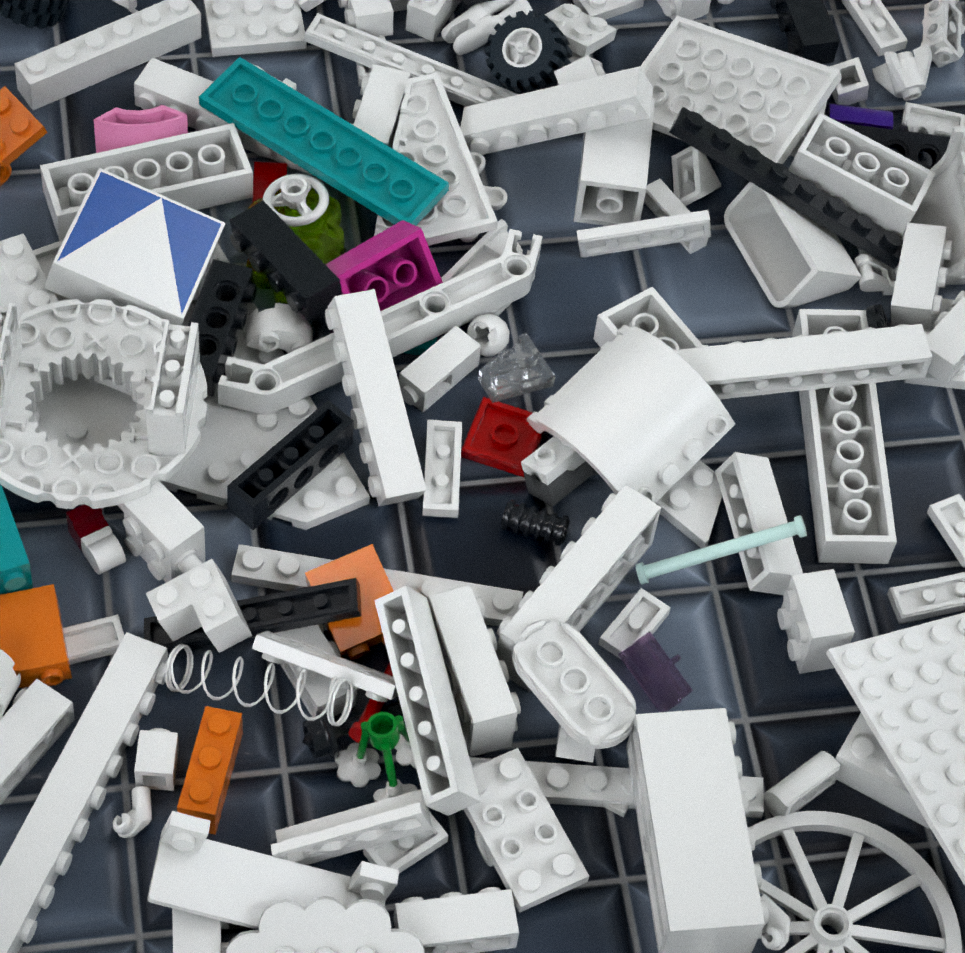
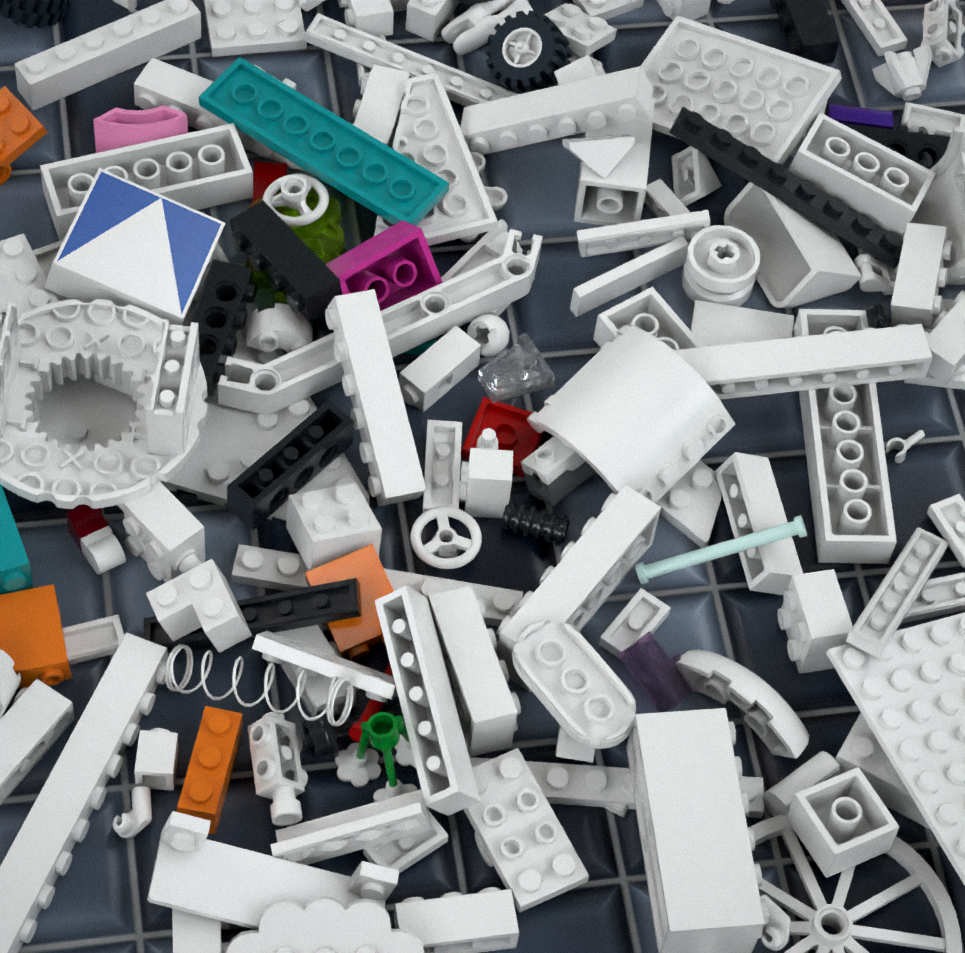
white brick [830,57,869,106] -> none
none -> white brick [247,712,308,826]
none -> white brick [286,483,382,571]
none -> white piece [410,506,482,569]
none -> white brick [459,428,513,519]
none -> white slope [562,134,635,179]
none -> white tile [570,236,689,317]
none -> white brick [674,649,810,759]
none -> white wheel [682,225,760,307]
none -> white tile [690,300,794,346]
none -> white brick [786,767,900,878]
none -> white tile [845,527,949,658]
none -> white hand [885,430,925,463]

